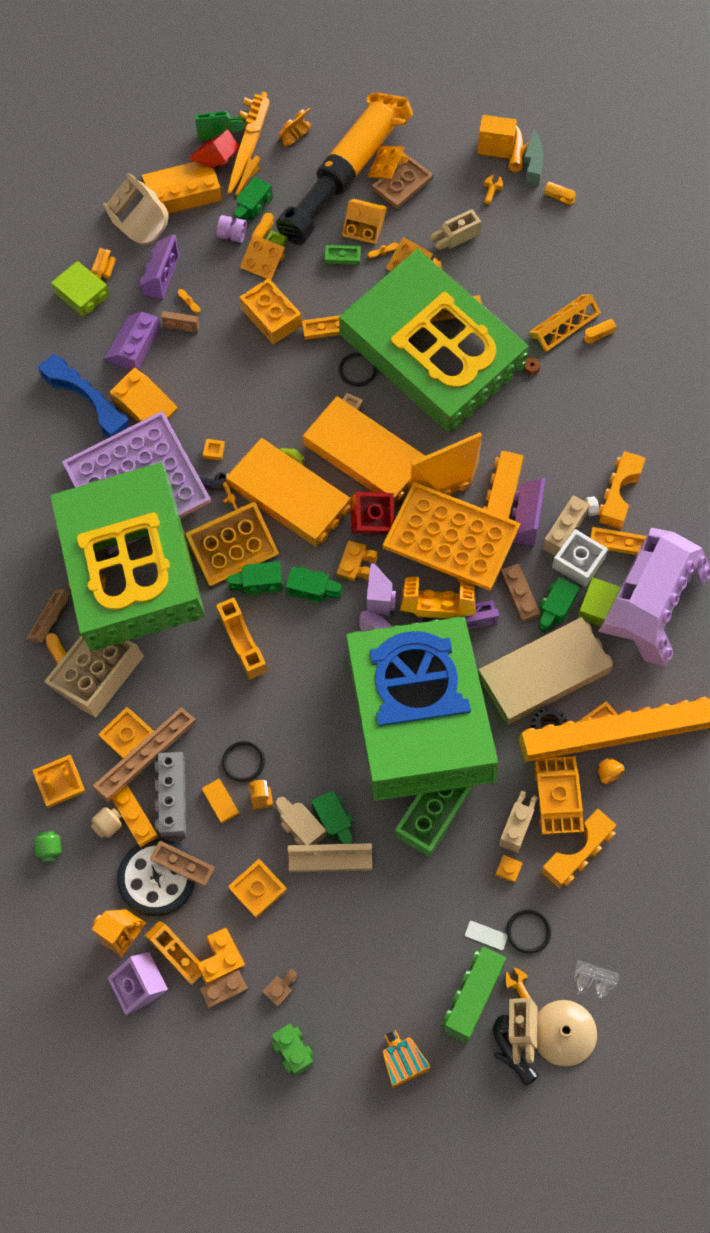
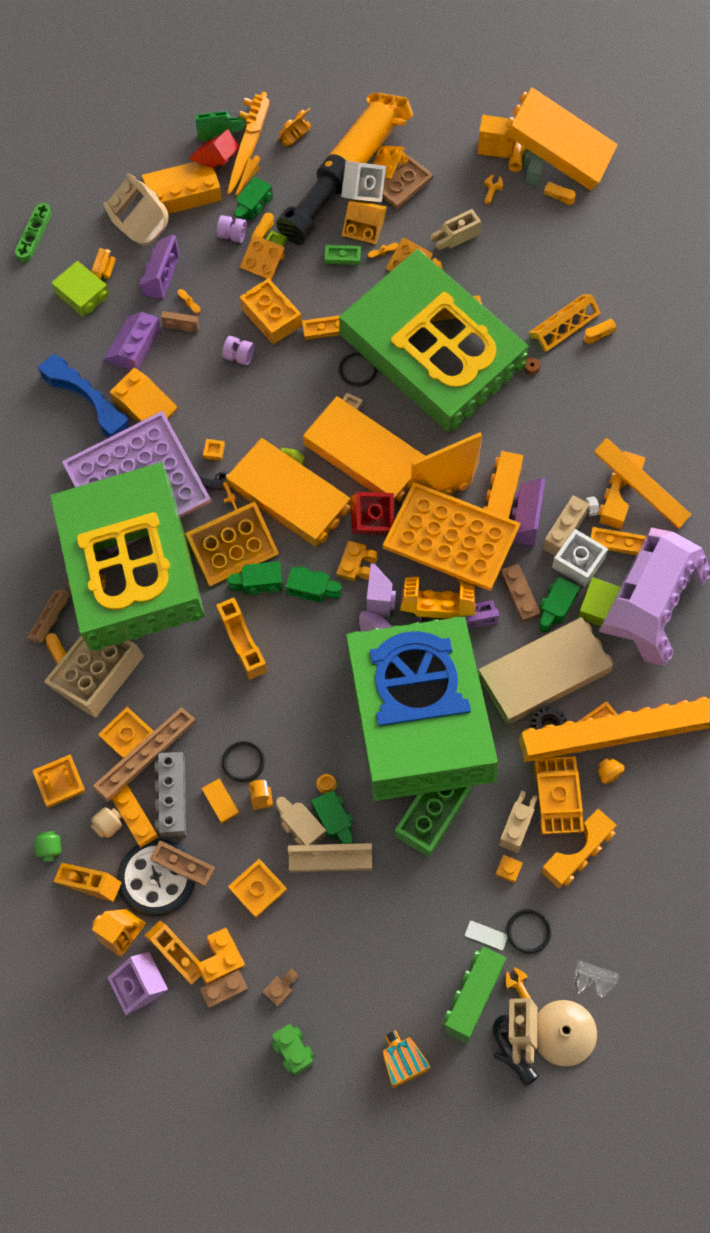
none -> bright green beam [15,203,52,263]
none -> light orange slope [53,863,122,902]
none -> lavender wheel [222,336,255,366]
none -> light orange plate [316,774,337,794]
none -> white brick [341,161,386,202]
none -> light orange brick [505,87,618,191]
none -> light orange tile [593,437,692,529]

